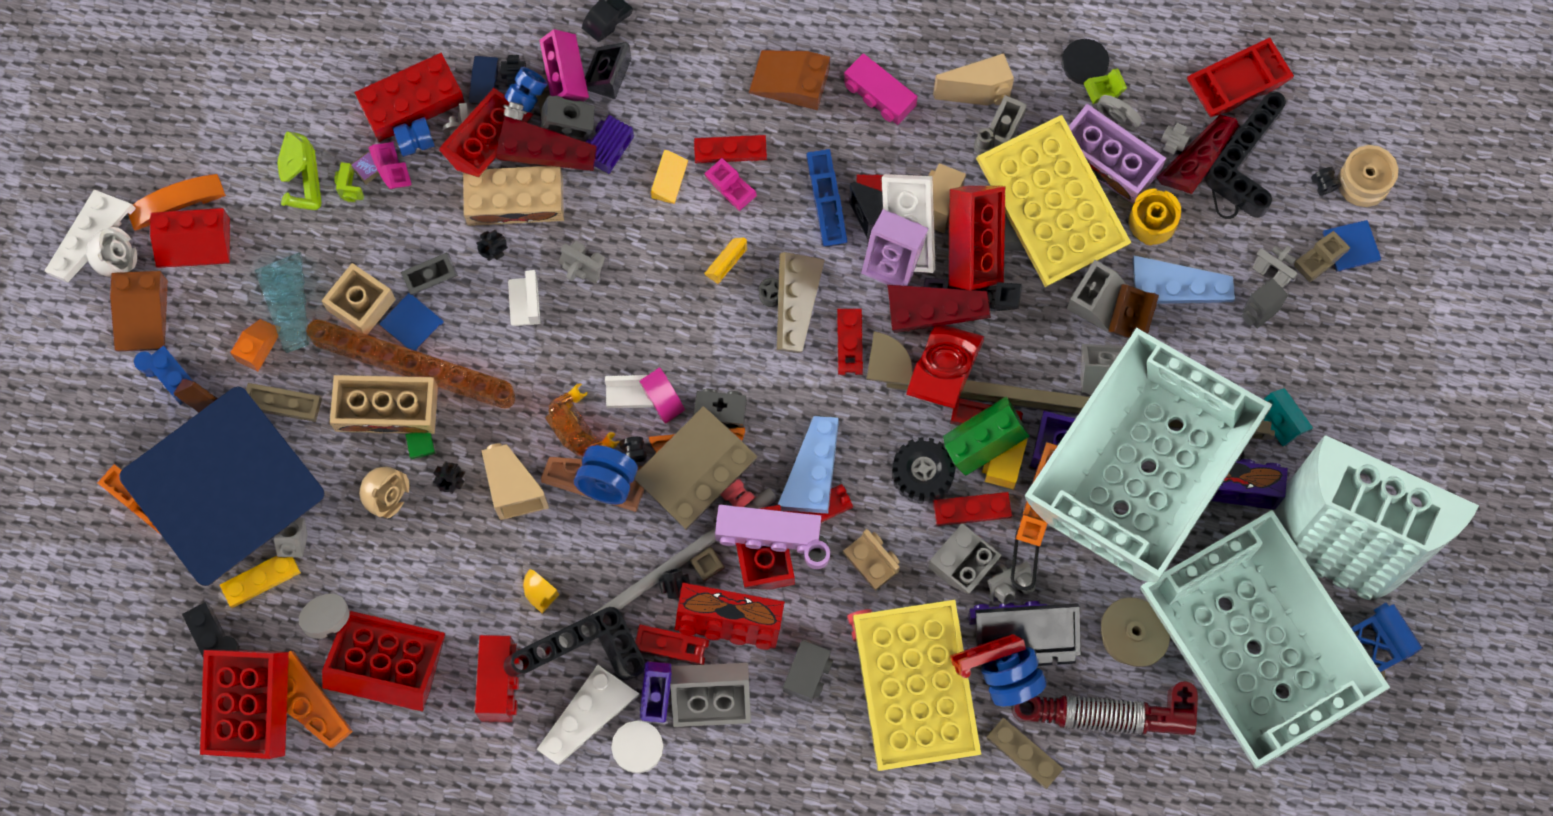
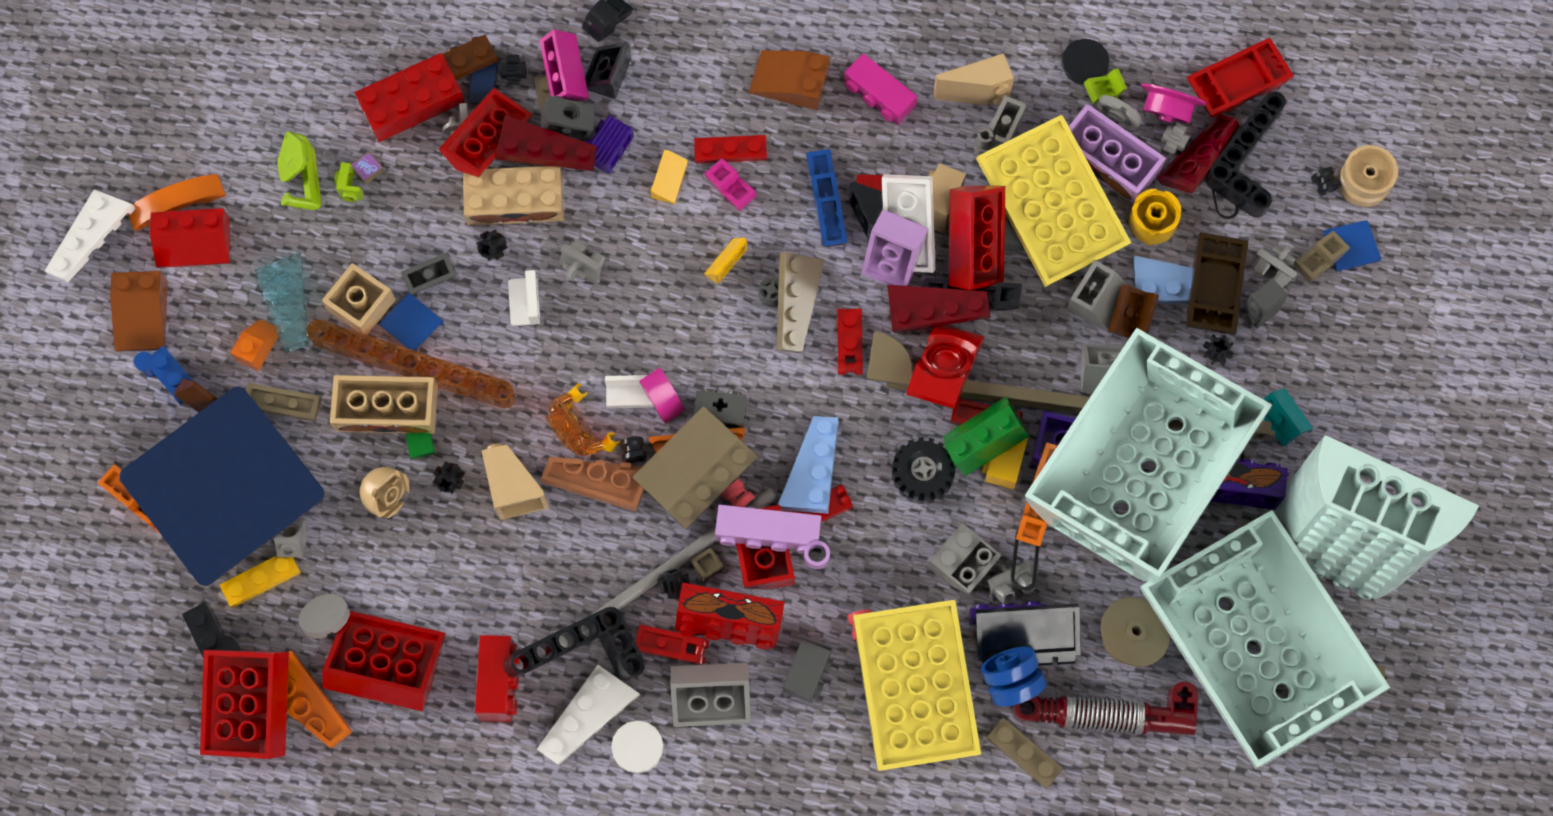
white cylinder [86,227,137,277] -> none
dark pink slope [369,142,412,189] -> none
blue wheel [393,117,435,157] -> none
light grey plate [503,101,527,120] -> none
blue wheel [504,67,548,112] -> none
yellow brick [523,569,559,614] -> none
blue wheel [574,445,638,505] -> none
dark purple brick [640,661,672,723] -> none
tan bracket [843,529,900,591] -> none
red plate [933,492,1012,526] -> none
red hinge [950,634,1026,678] -> none
blue piece [1351,602,1423,672] -> none
none -> reddish brown bracket [443,35,498,80]
none -> dark pink piece [1141,83,1206,124]
none -> dark brown slope [1186,232,1248,335]
none -> black gear [1203,334,1234,366]

